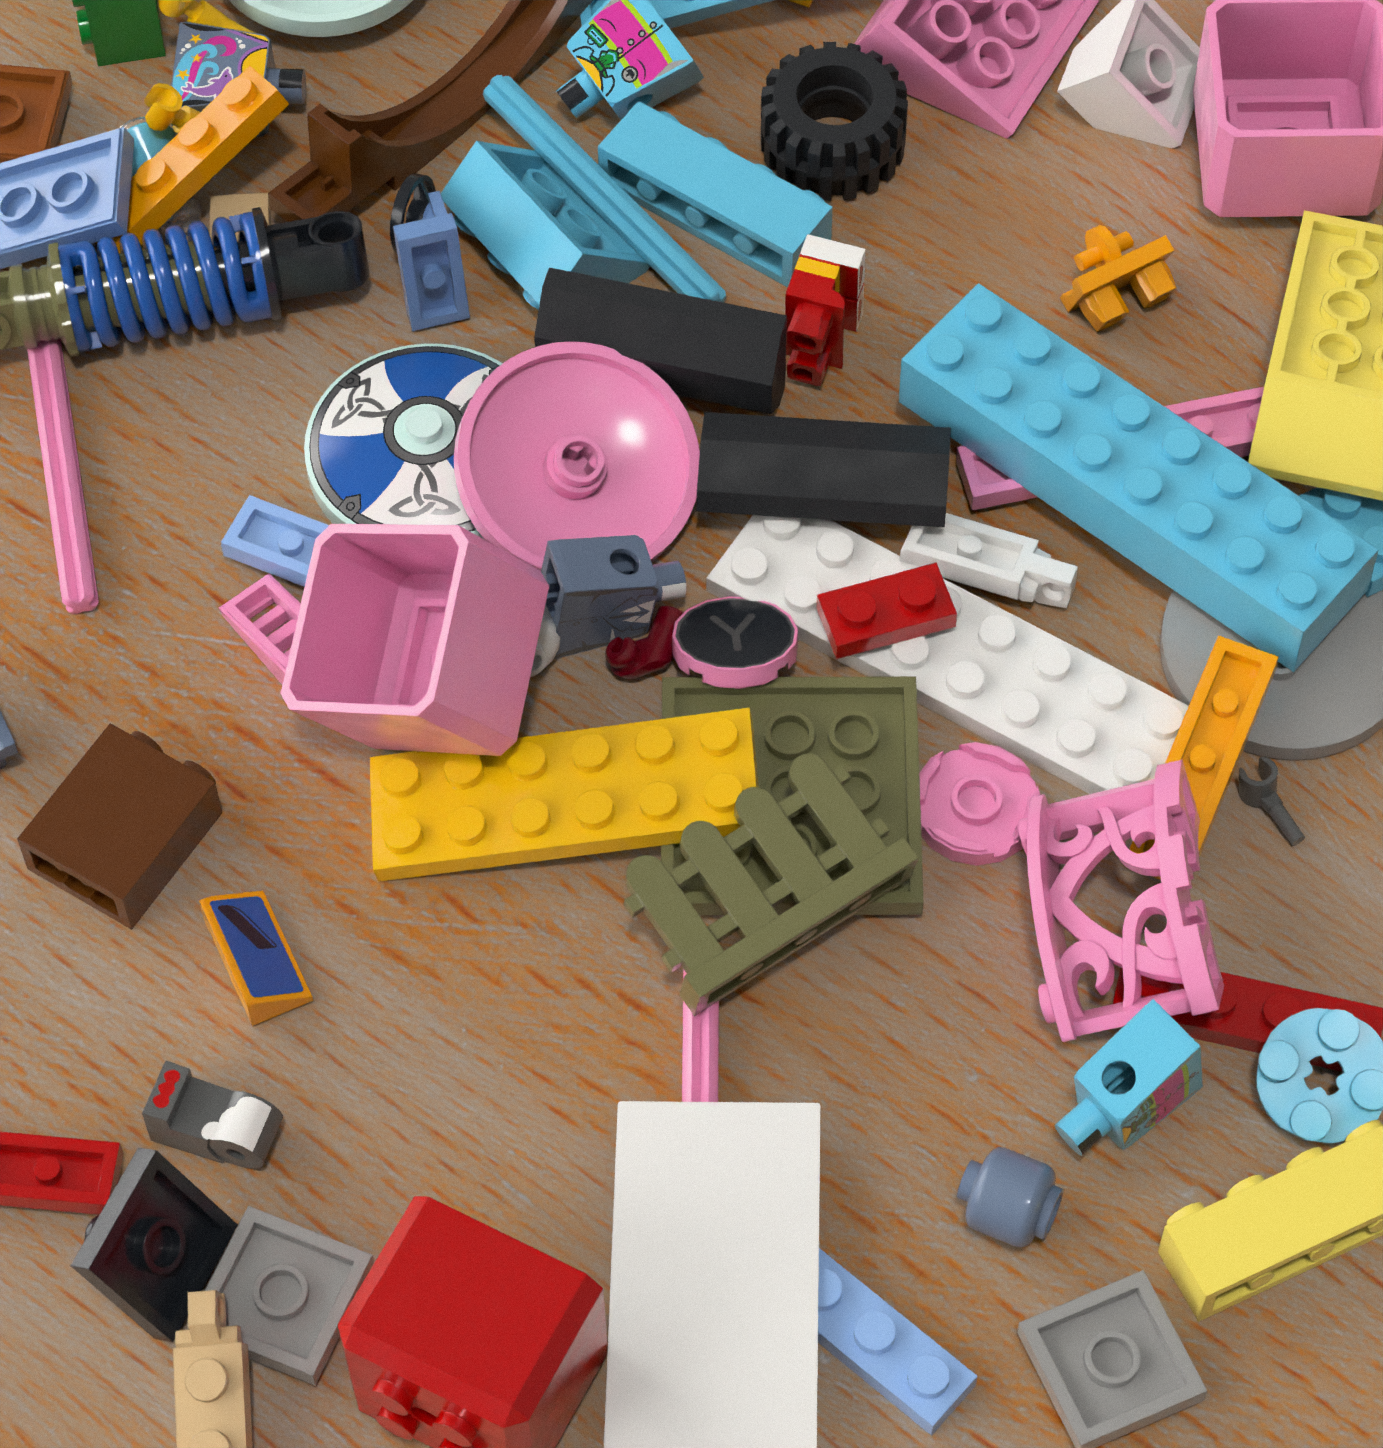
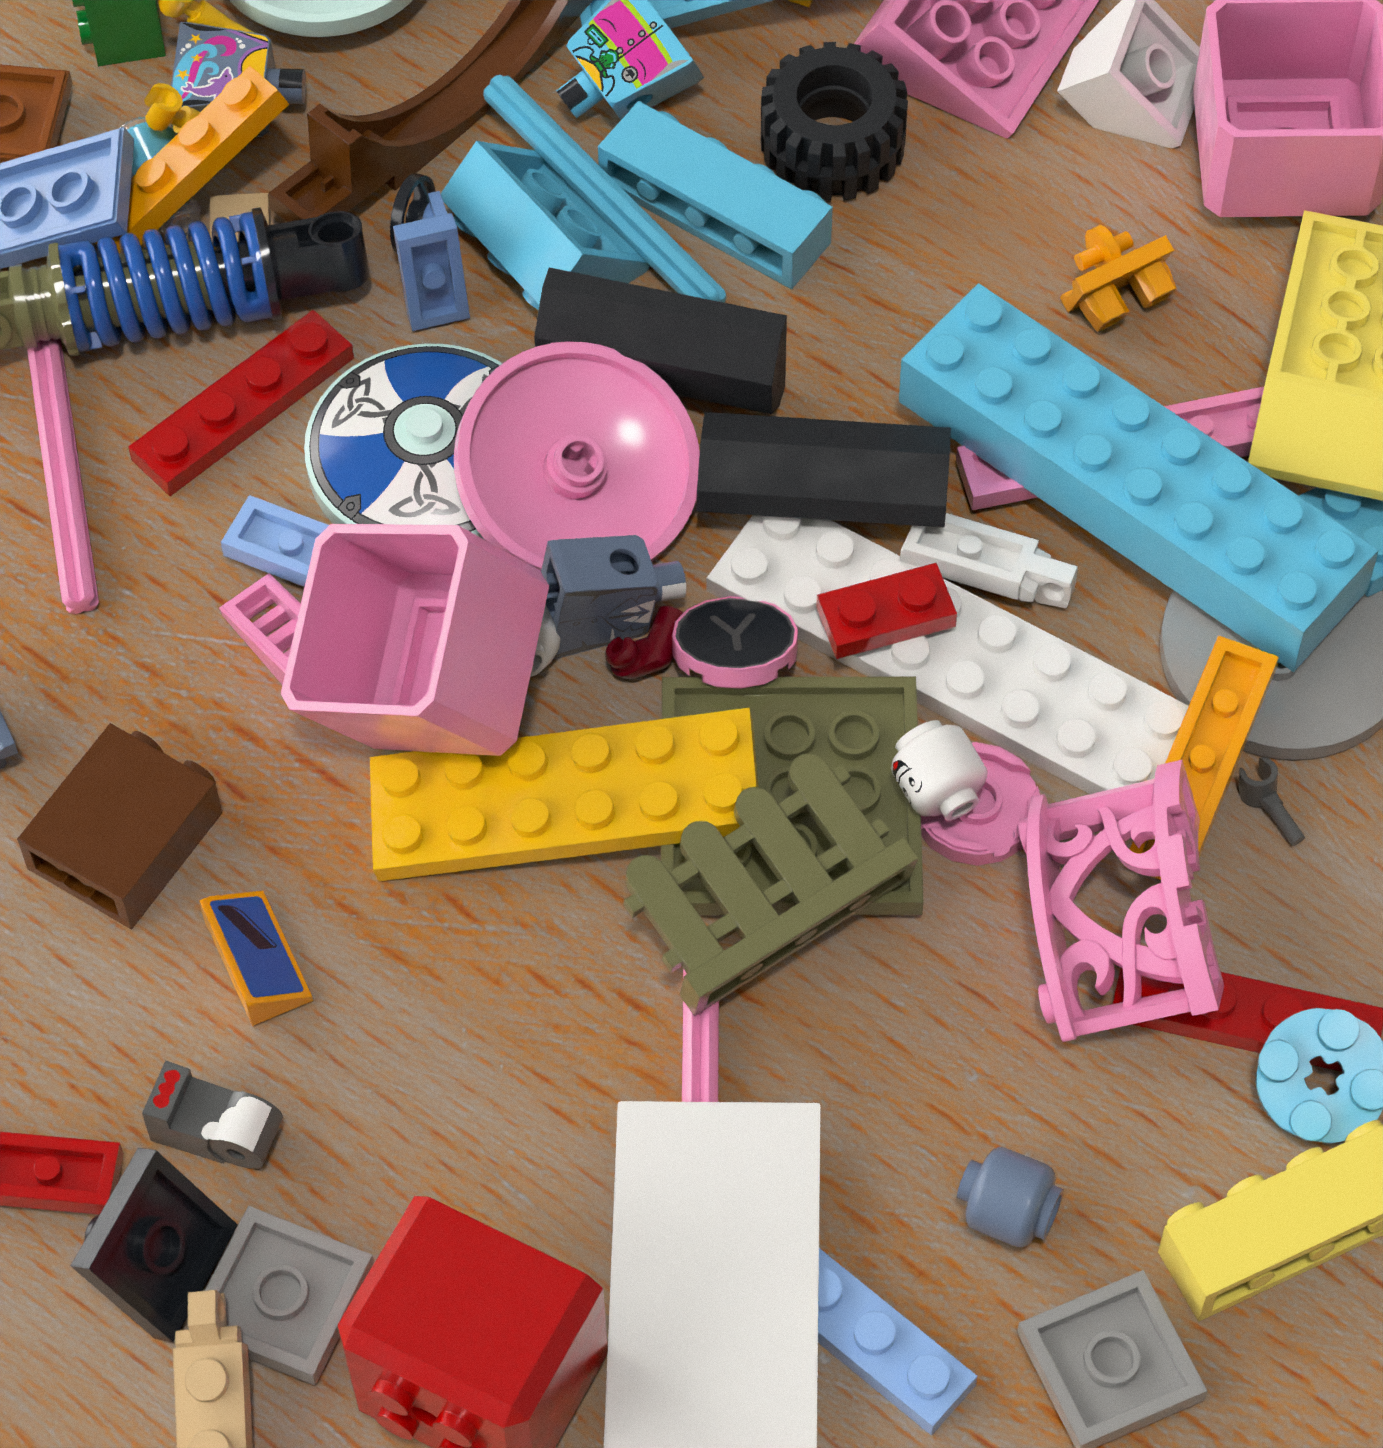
red hips [785,234,865,386] -> none
medium azure torso [1054,999,1203,1156] -> none
none -> red plate [128,310,354,497]
none -> white head [891,720,988,821]

